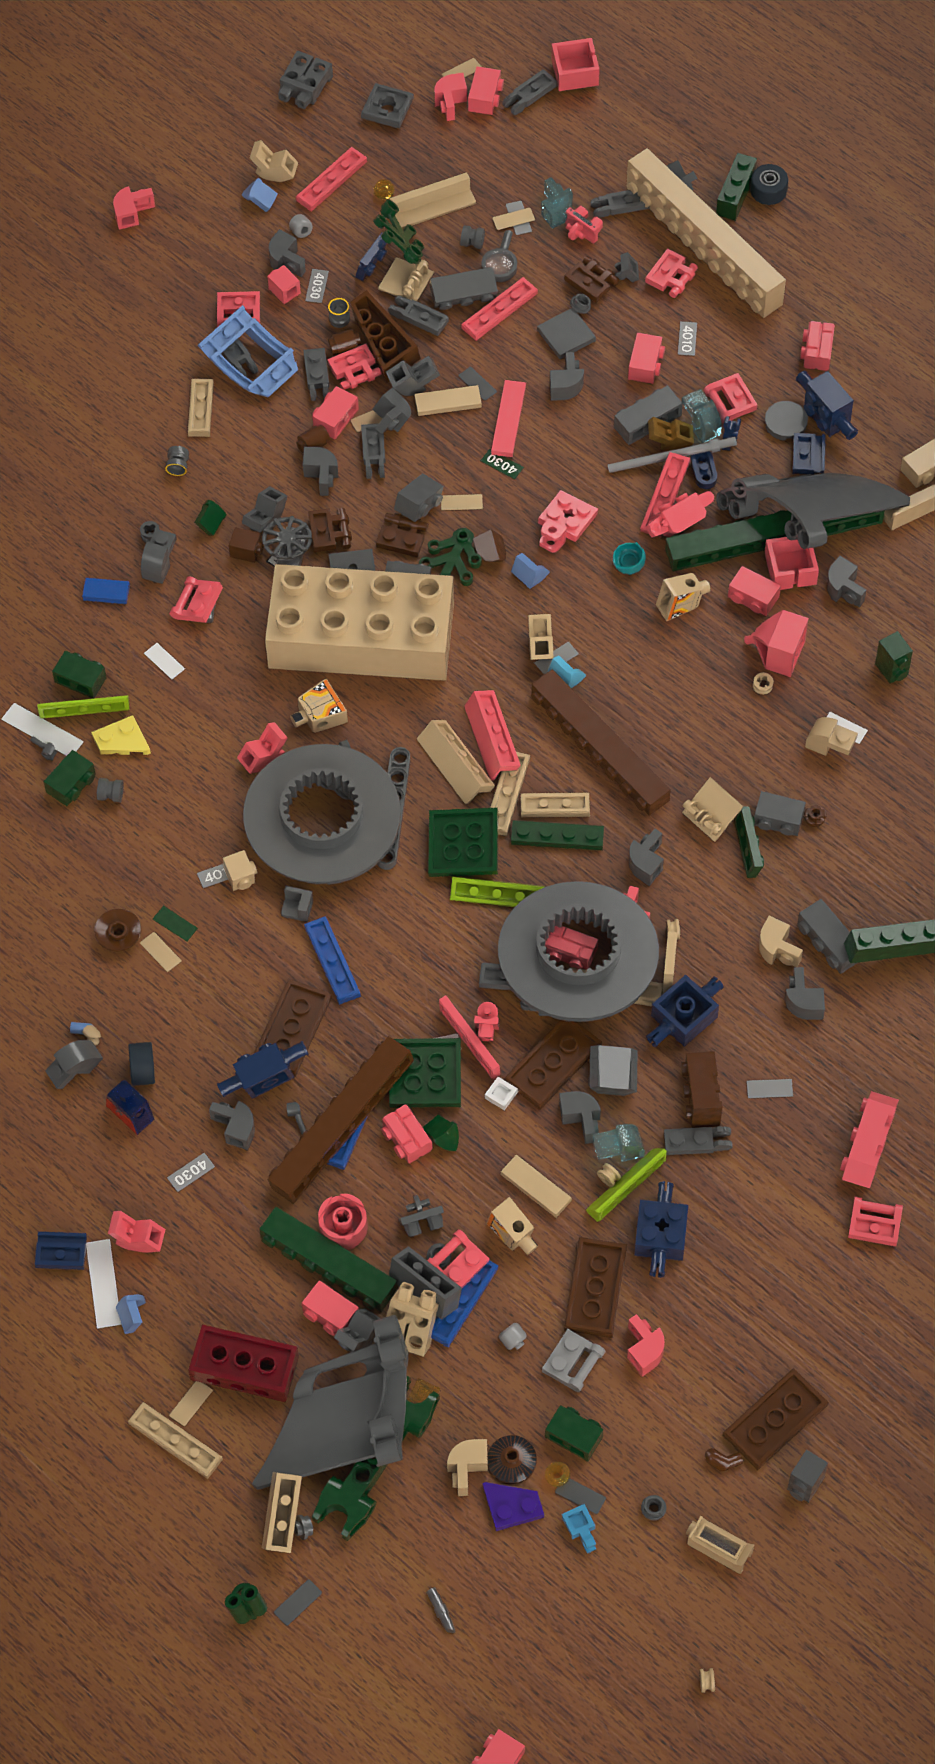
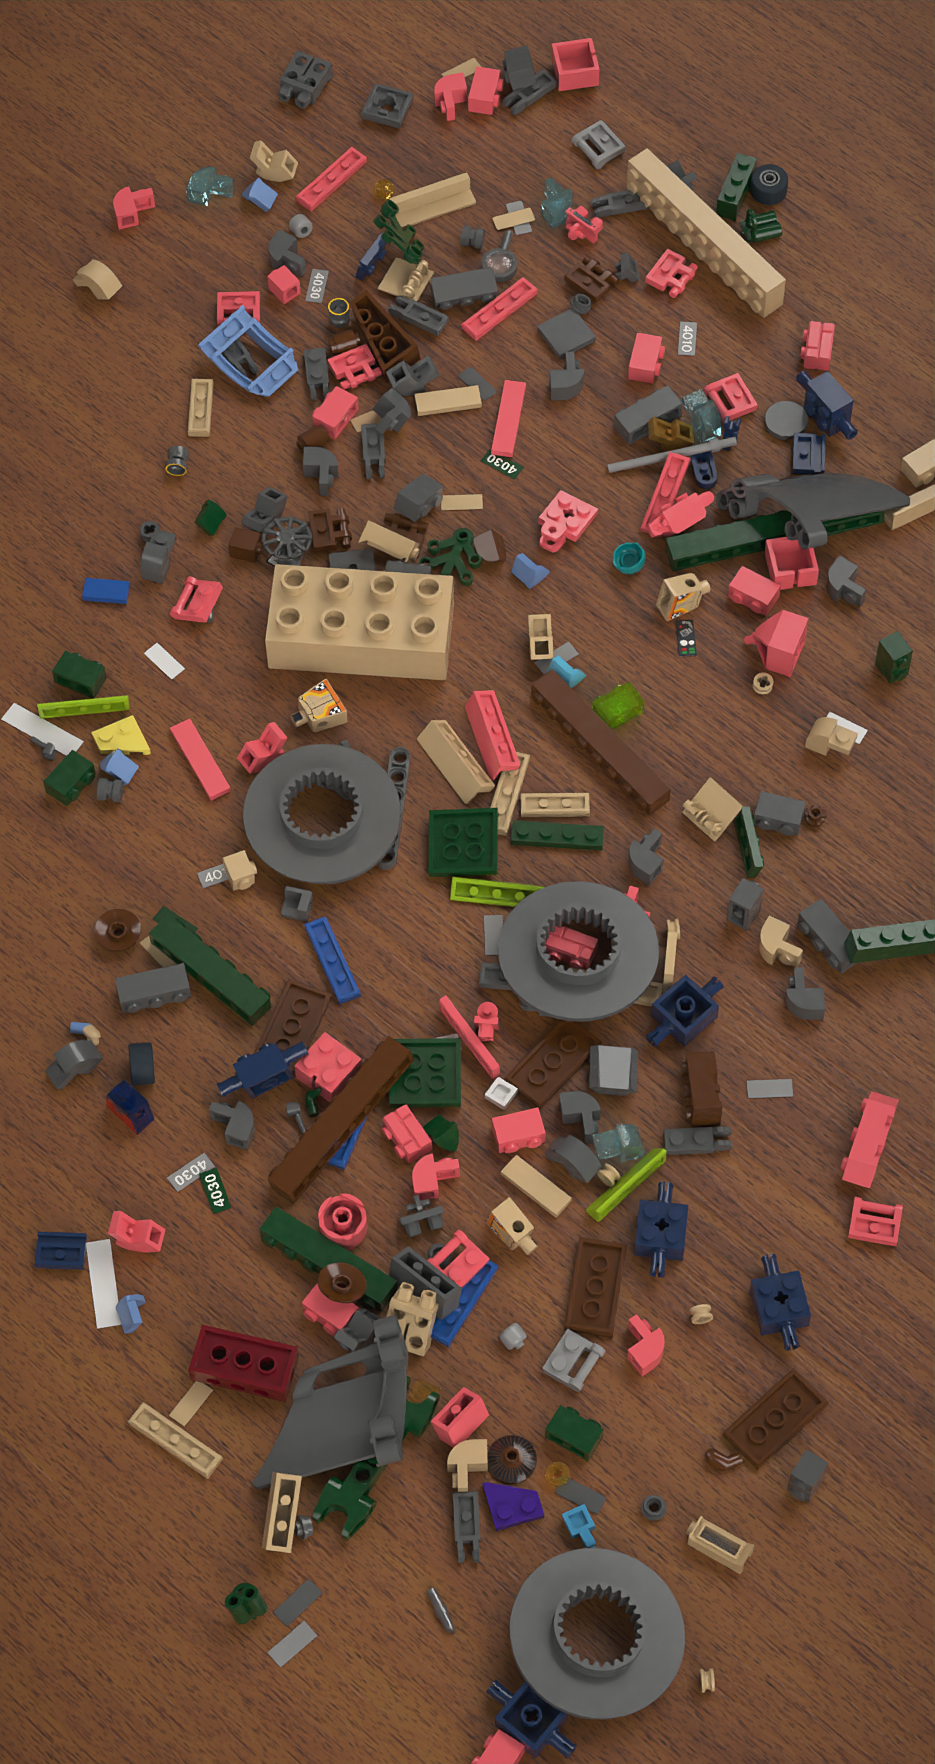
none -> tan brick [73,259,122,299]
none -> medium blue tile [100,748,139,786]
none -> dark grey brick [115,963,191,1013]
none -> dark green brick [149,914,271,1026]
none -> coral tile [170,719,231,801]
none -> clear light blue brick [186,167,235,206]
none -> dark green sticker [199,1168,232,1214]
none -> light grey sticker [267,1621,317,1668]
none -> coral piece [294,1032,362,1102]
none -> dark green animal [305,1087,322,1117]
none -> reddish brown dish [318,1263,367,1303]
none -> tan window [358,520,420,564]
none -> coral brick [412,1154,460,1201]
none -> coral brick [431,1387,489,1448]
none -> dark grey hinge [453,1491,481,1563]
none -> light grey sticker [484,915,503,955]
none -> dark blue brick [486,1680,577,1759]
none -> coral brick [492,1107,546,1153]
none -> dark grey brick [502,45,537,90]
none -> dark grey piece [509,1548,685,1720]
none -> dark grey brick [544,1135,602,1183]
none -> light grey plate [571,120,626,169]
none -> clear neon green brick [592,681,645,730]
none -> black sticker [675,619,697,657]
none -> tan bush [689,1304,713,1324]
none -> dark grey brick [727,878,763,931]
none -> dark green piece [739,209,782,243]
none -> dark blue brick [750,1254,811,1351]

